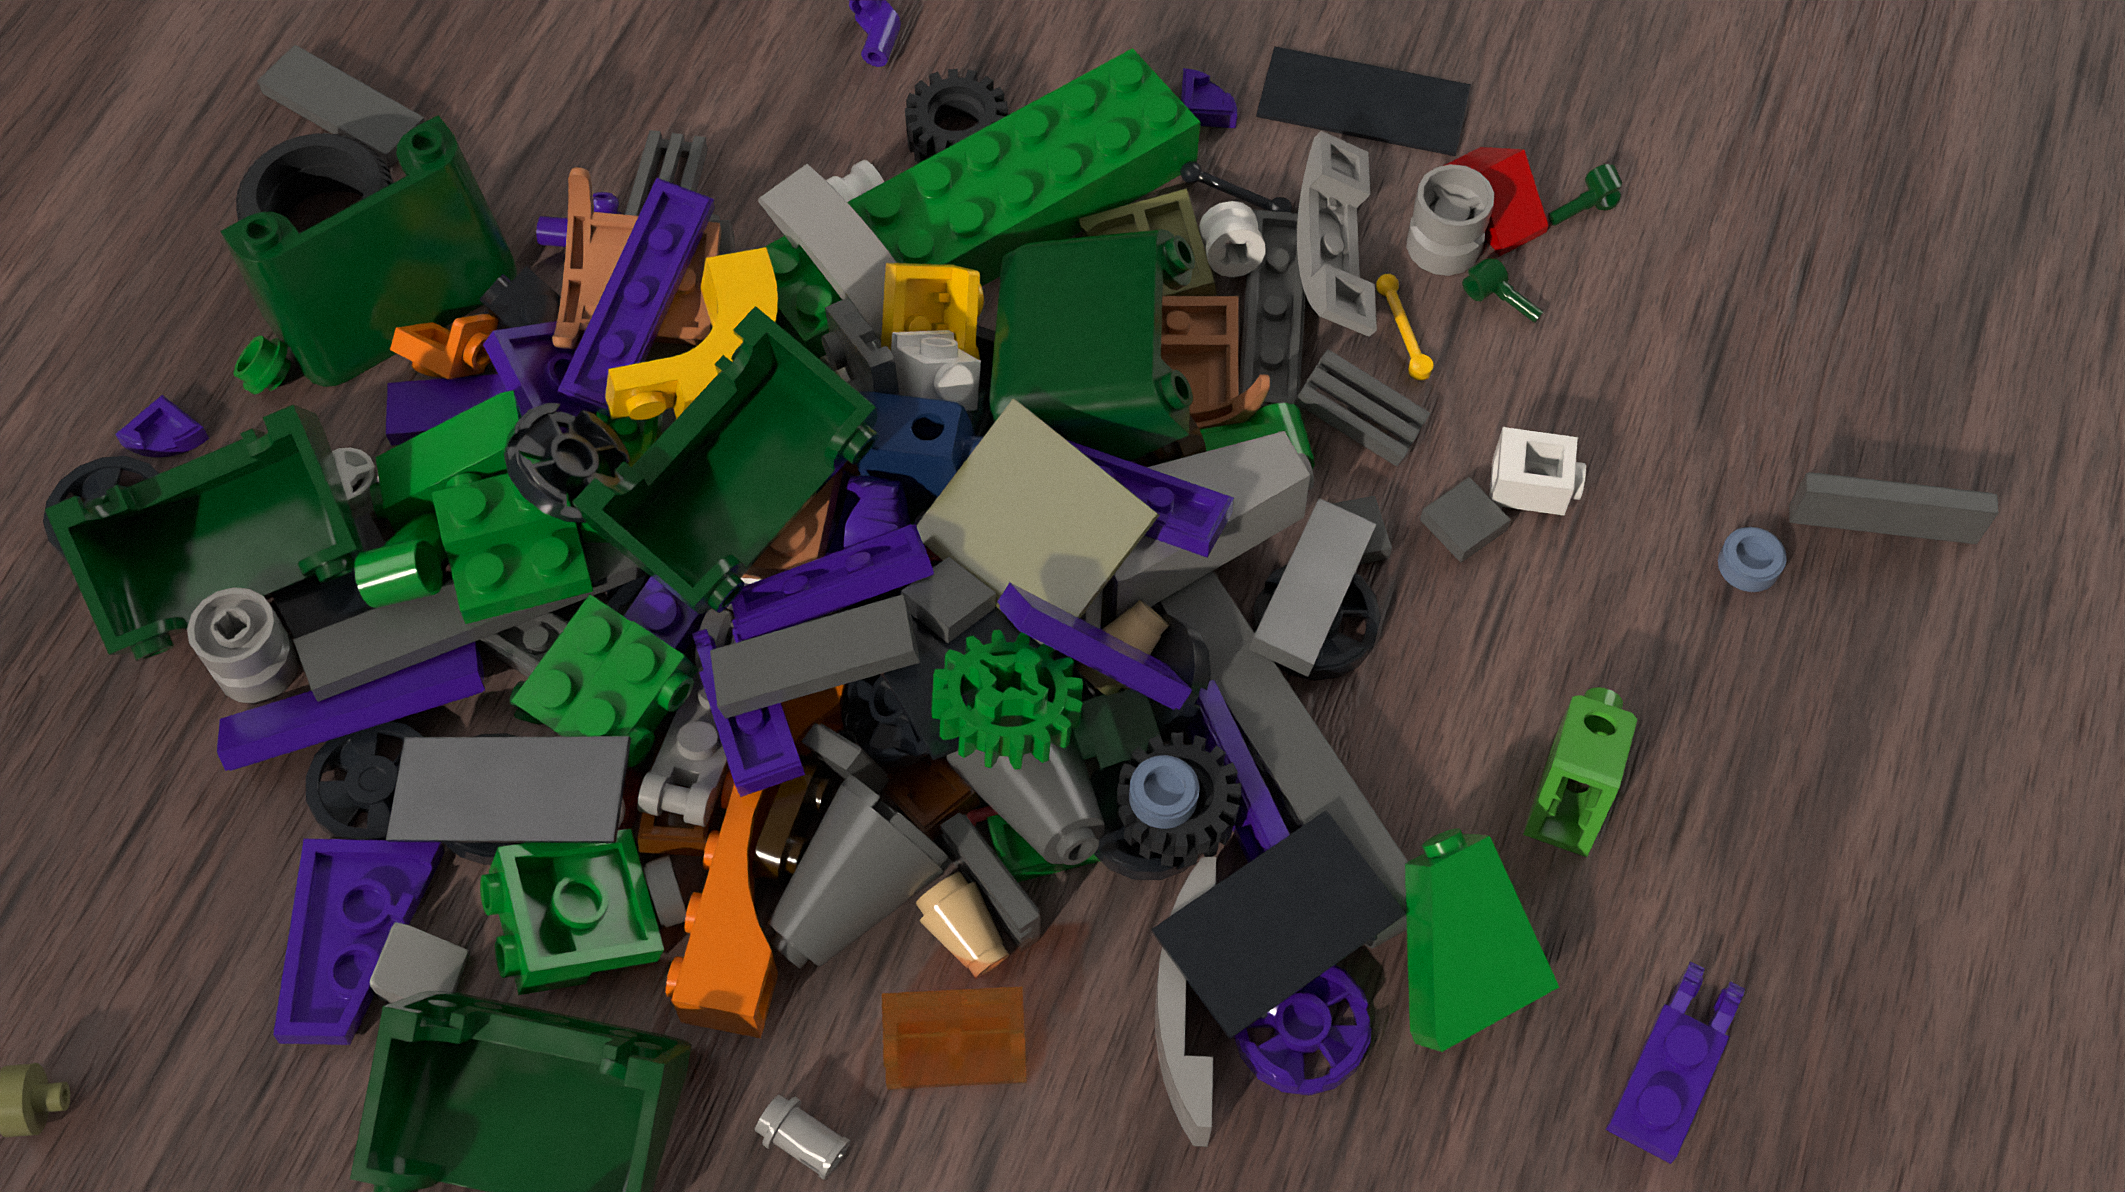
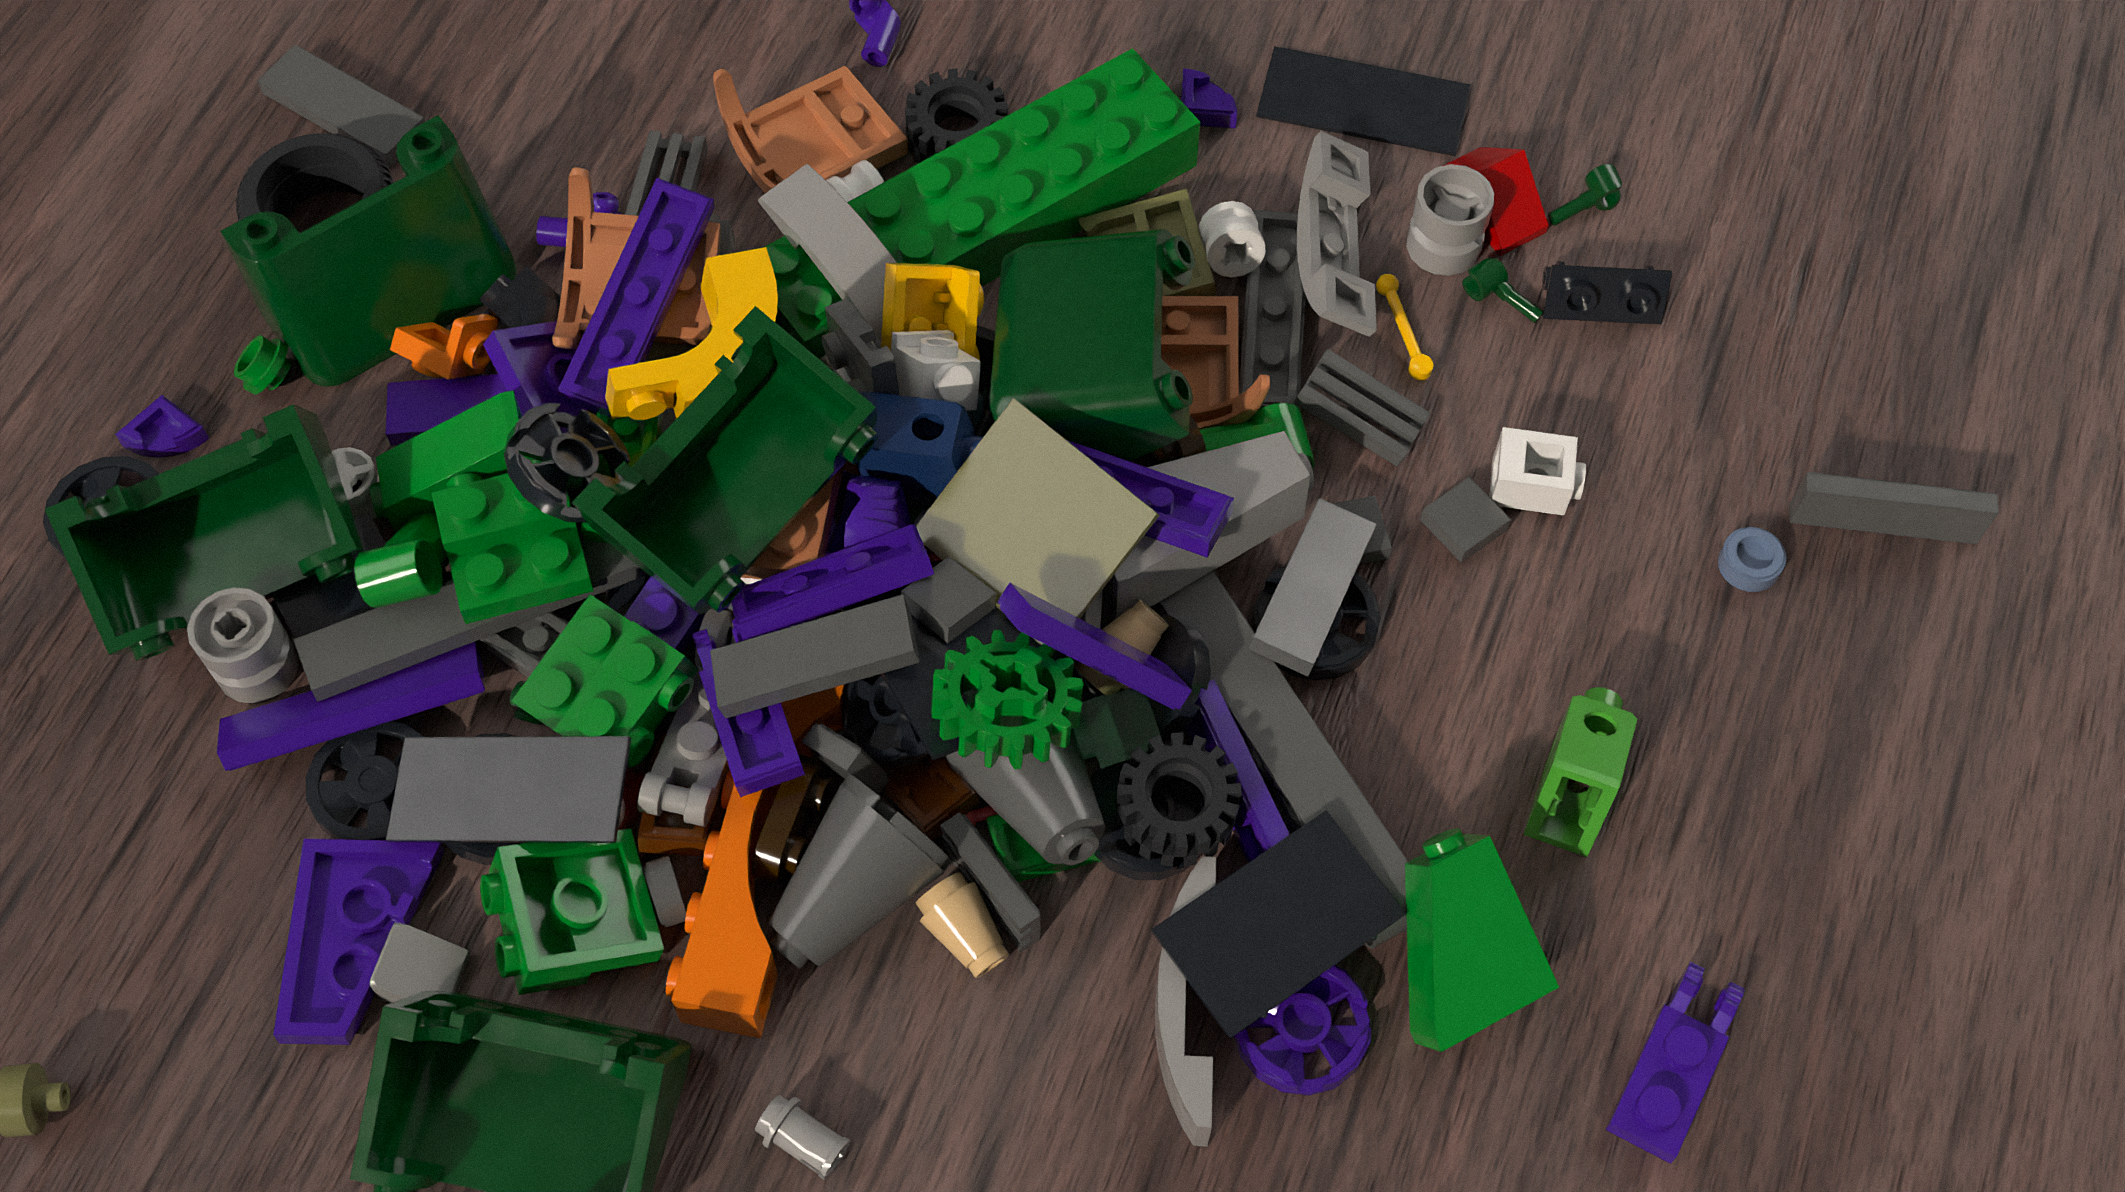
clear orange hinge [882,986,1027,1090] -> none
sand blue tile [1129,755,1199,829] -> none
black hinge [1180,161,1292,213] -> none
none -> nougat piece [713,65,908,193]
none -> black hinge [1542,261,1672,325]

